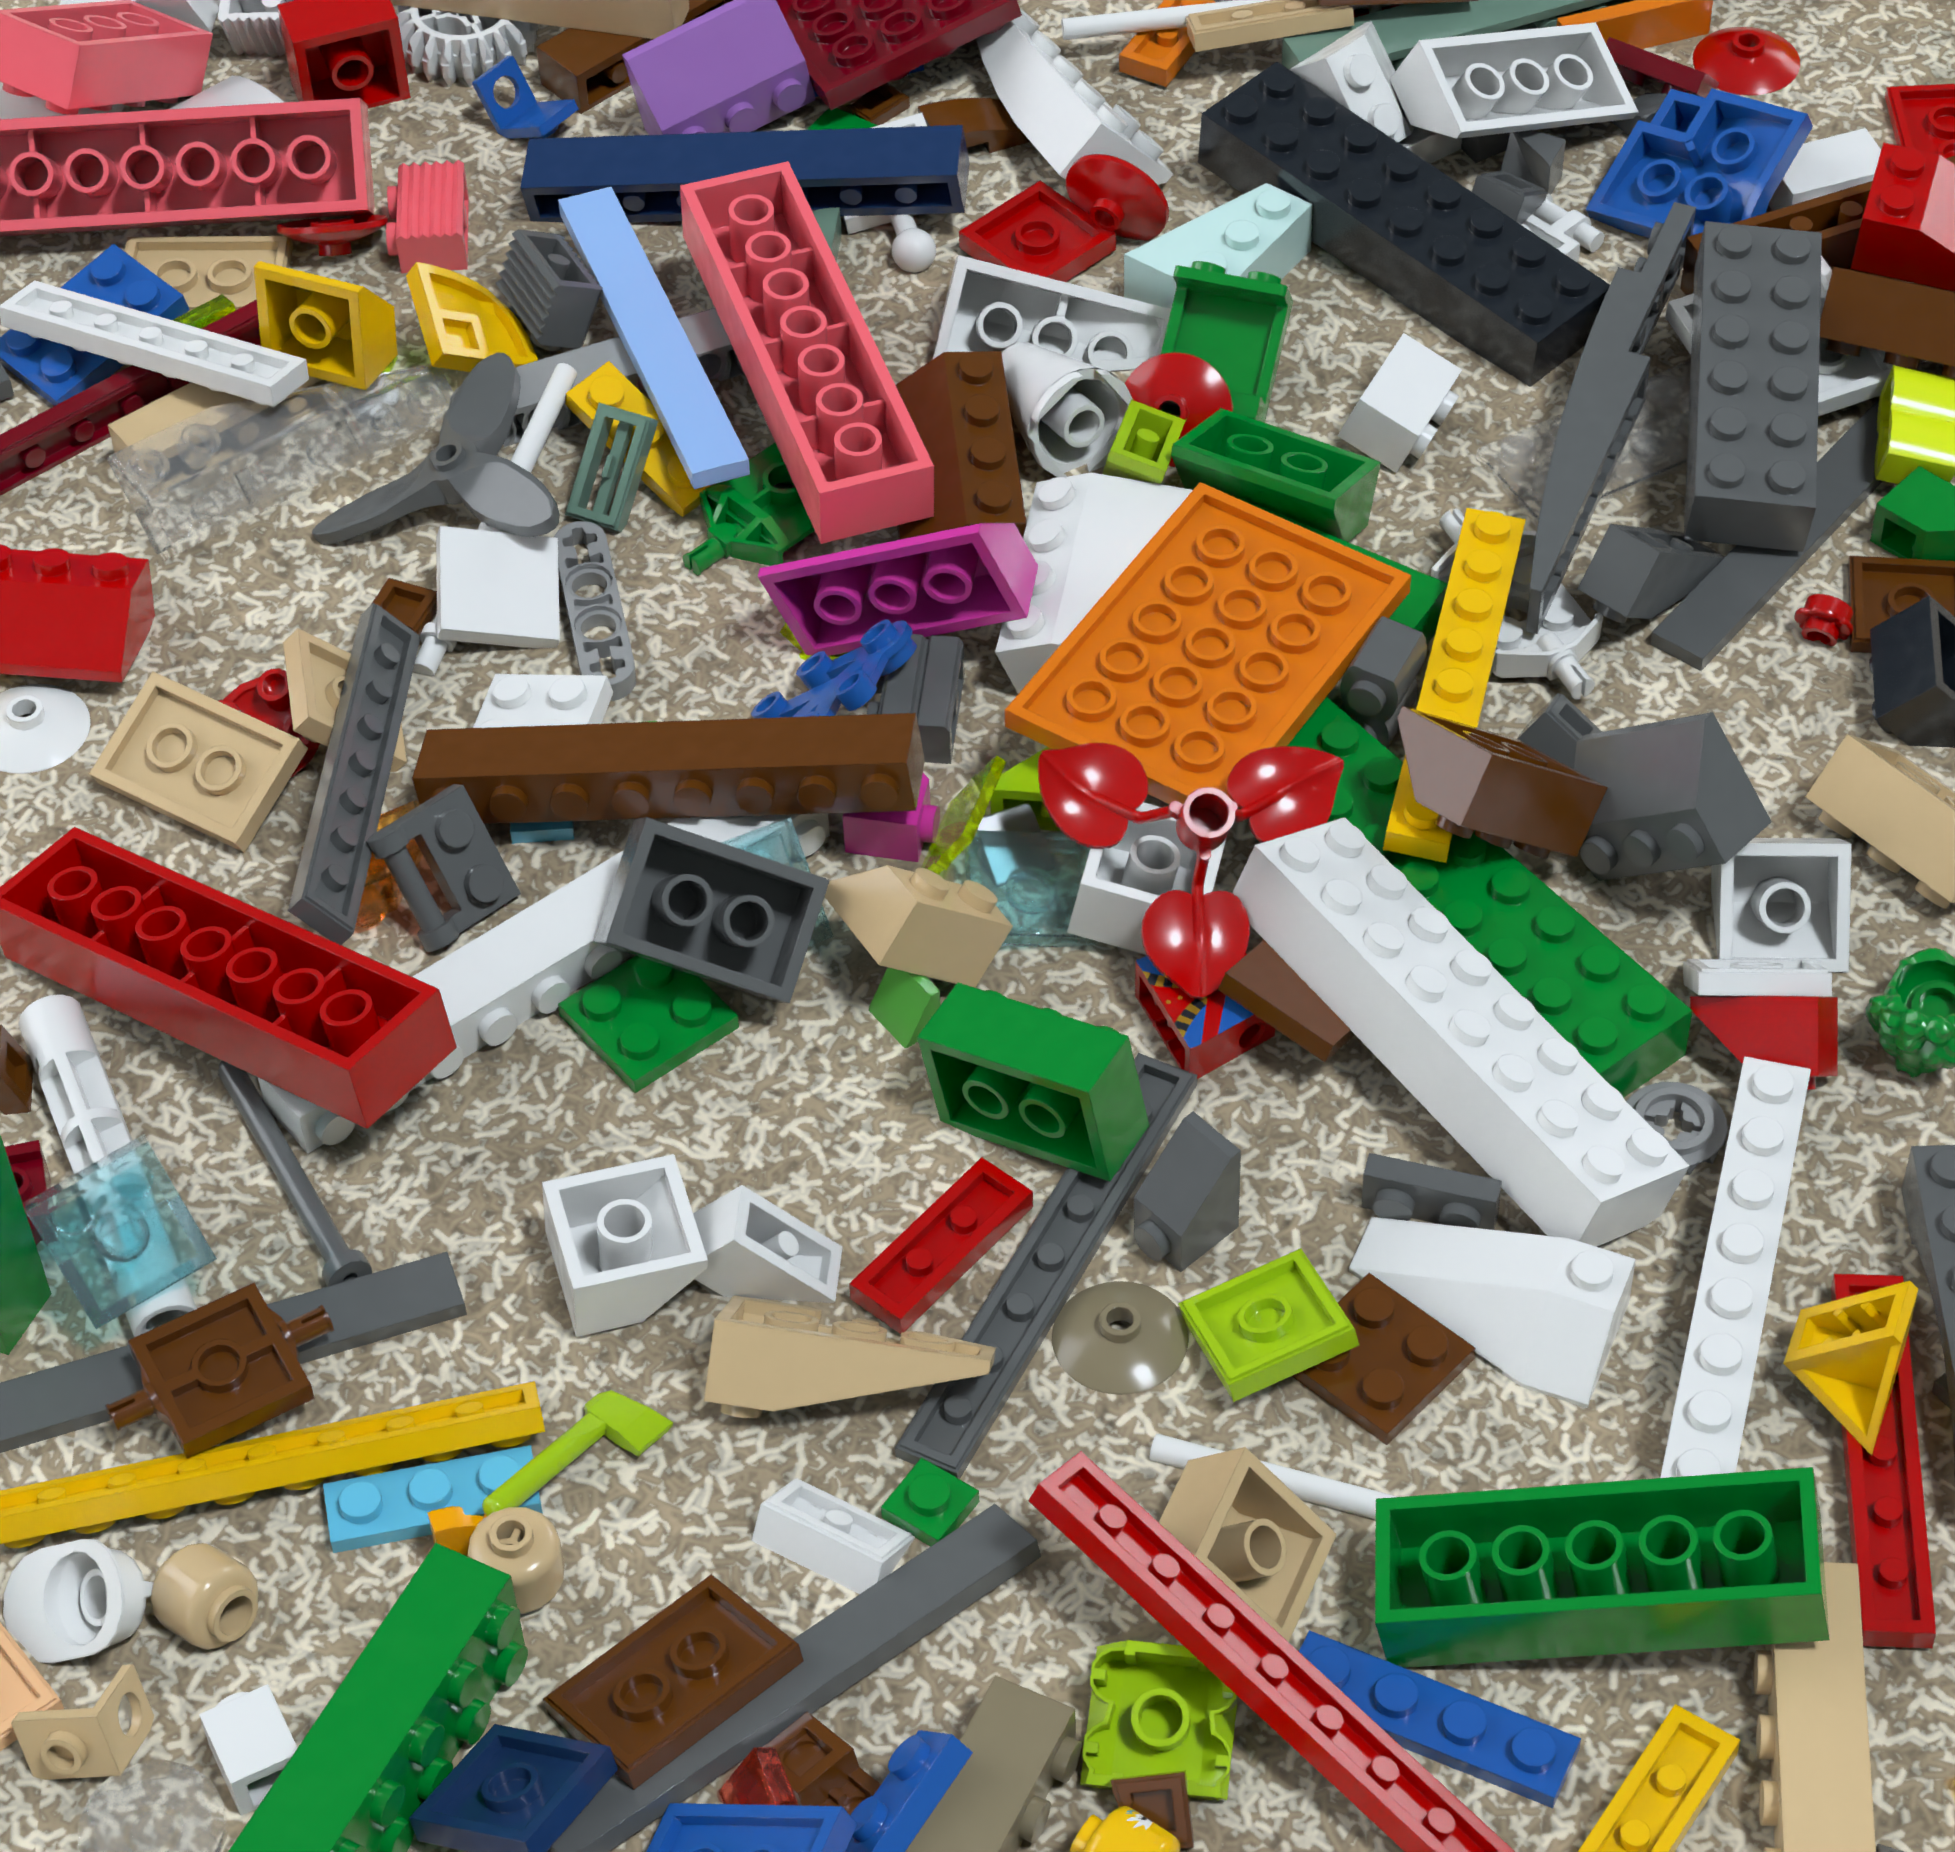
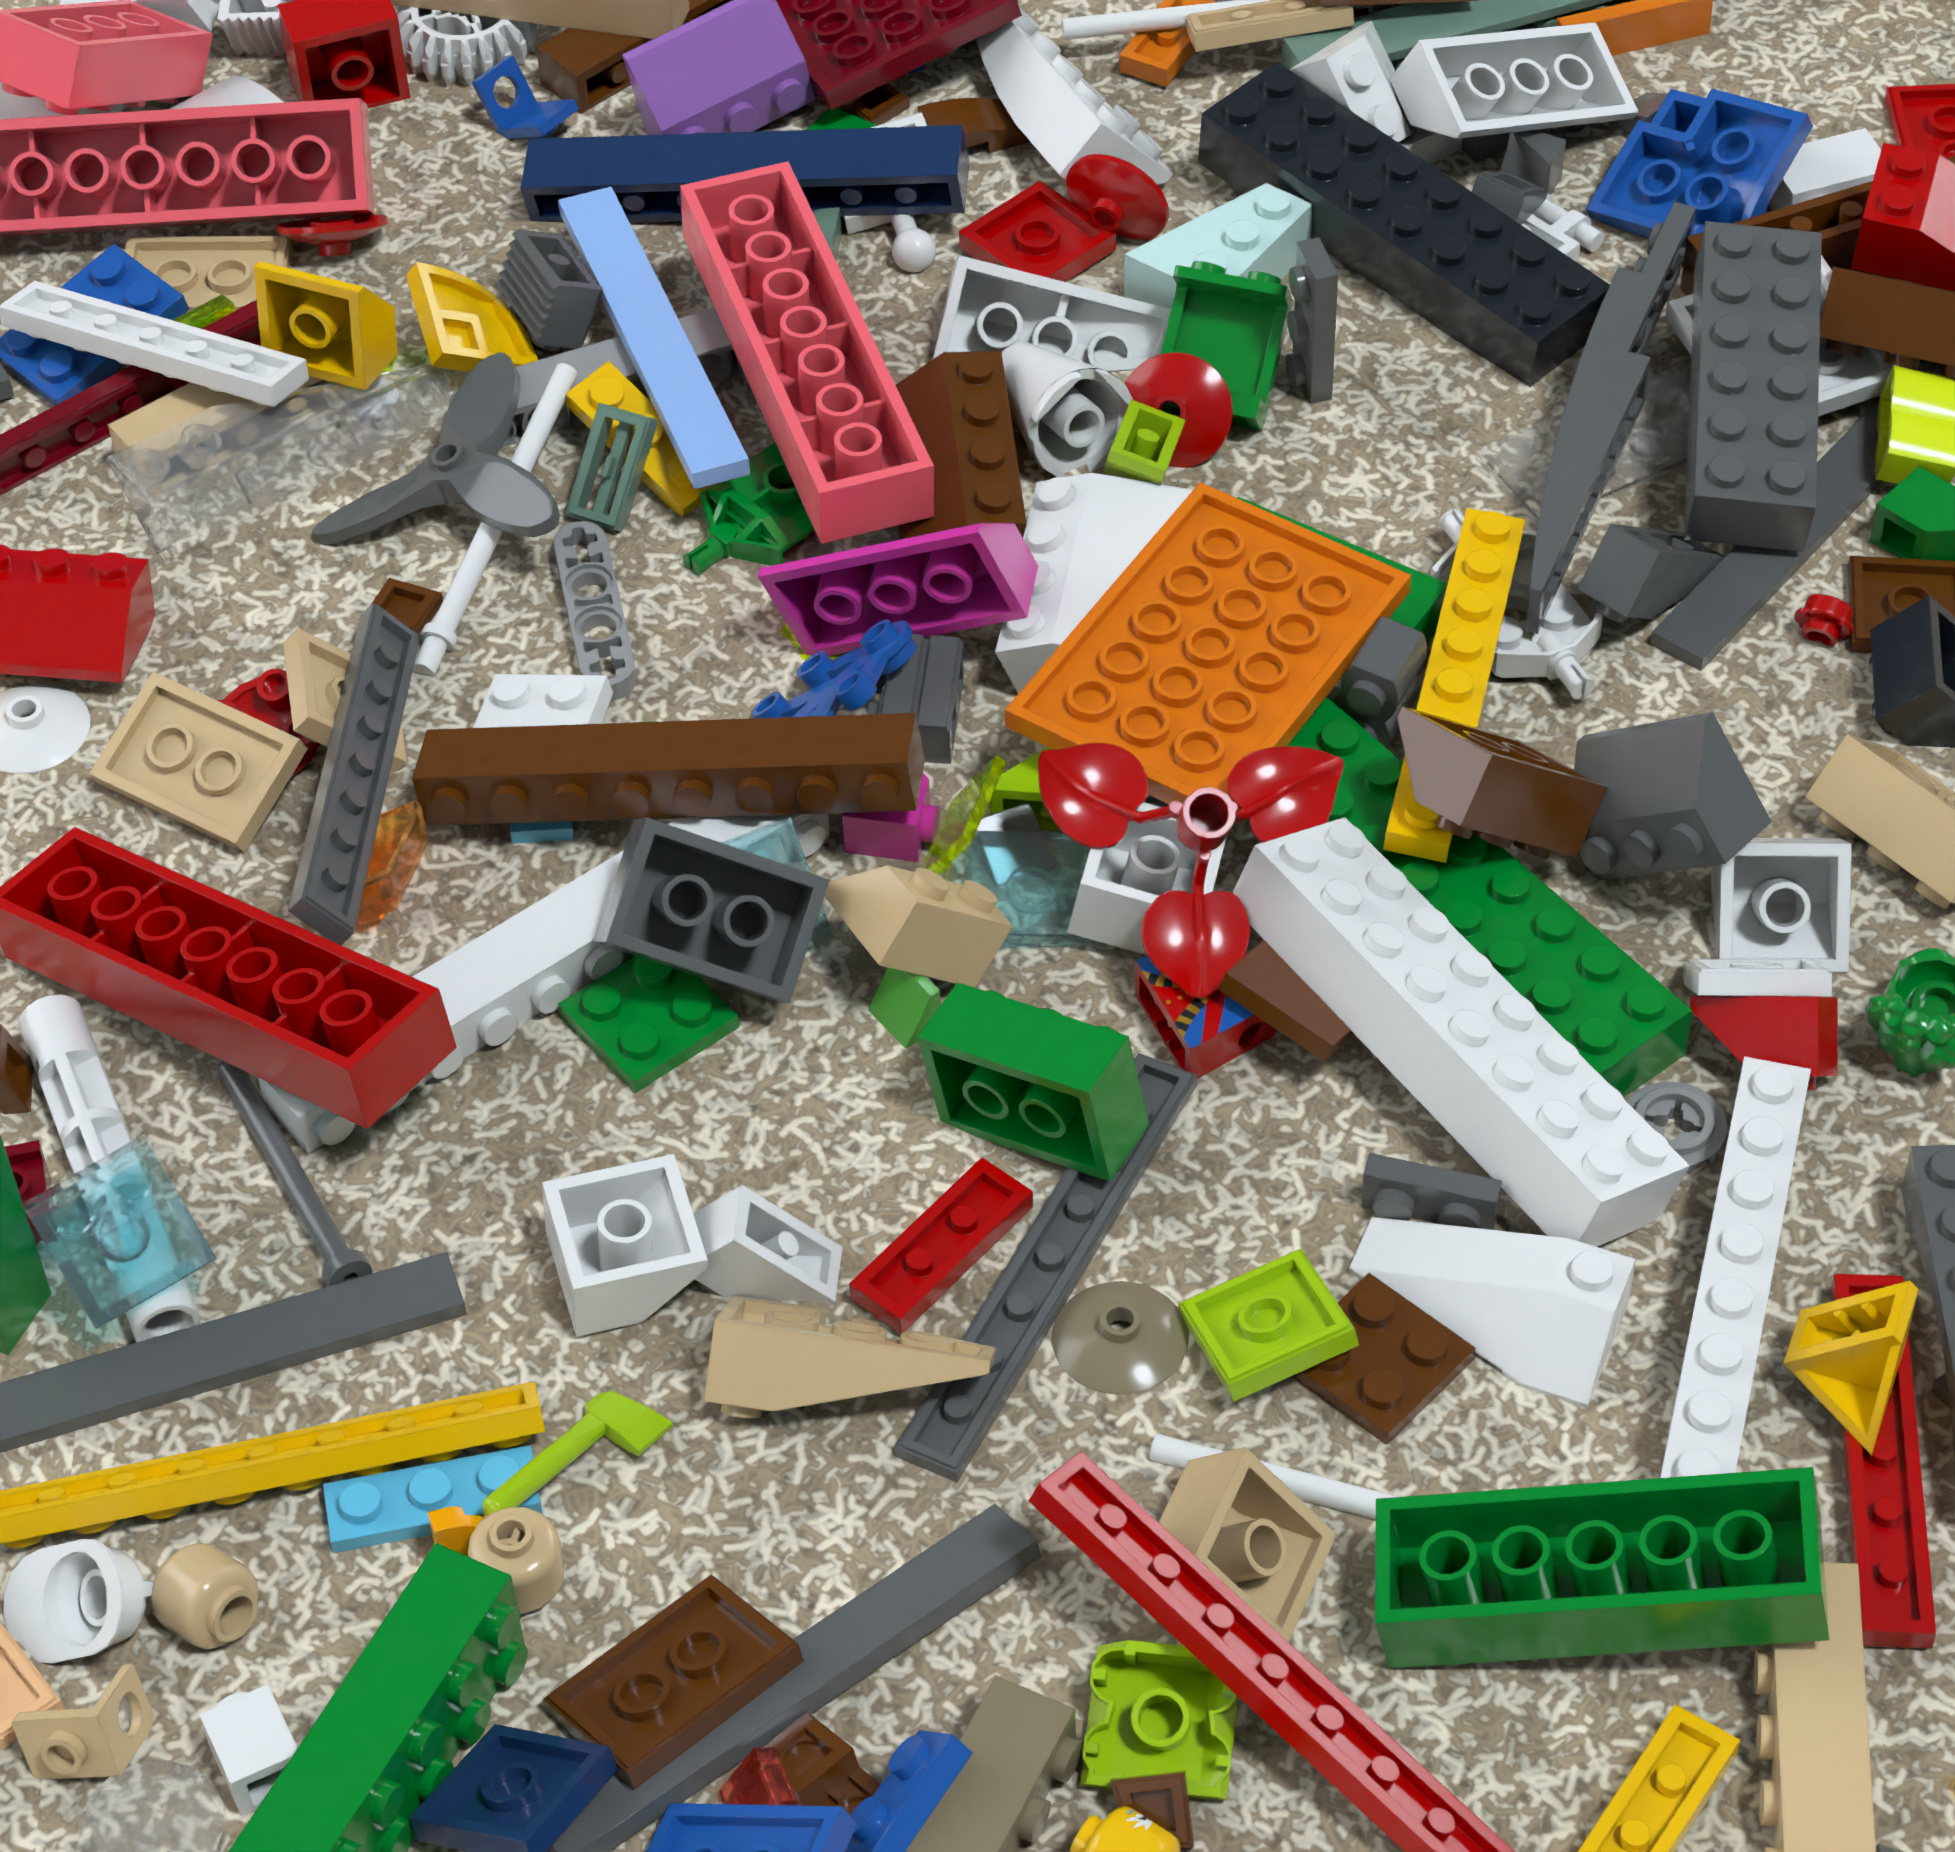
reddish brown plate [105,1283,334,1459] -> none
dark grey plate [367,784,521,952] -> none
coral brick [386,160,469,273] -> none
white tile [436,526,560,649] -> none
white slope [752,1478,915,1594] -> none
green plate [881,1457,980,1547] -> none
dark grey slope [1134,1111,1241,1272] -> none
green slope [1171,408,1381,542] -> none
blue plate [1299,1630,1581,1808] -> none
white brick [1338,333,1462,473] -> none
dark grey slope [1517,693,1602,769] -> none
dark red plate [1606,37,1719,98] -> none
red dish [1693,27,1800,96] -> none
none -> dark grey plate [1286,237,1338,404]

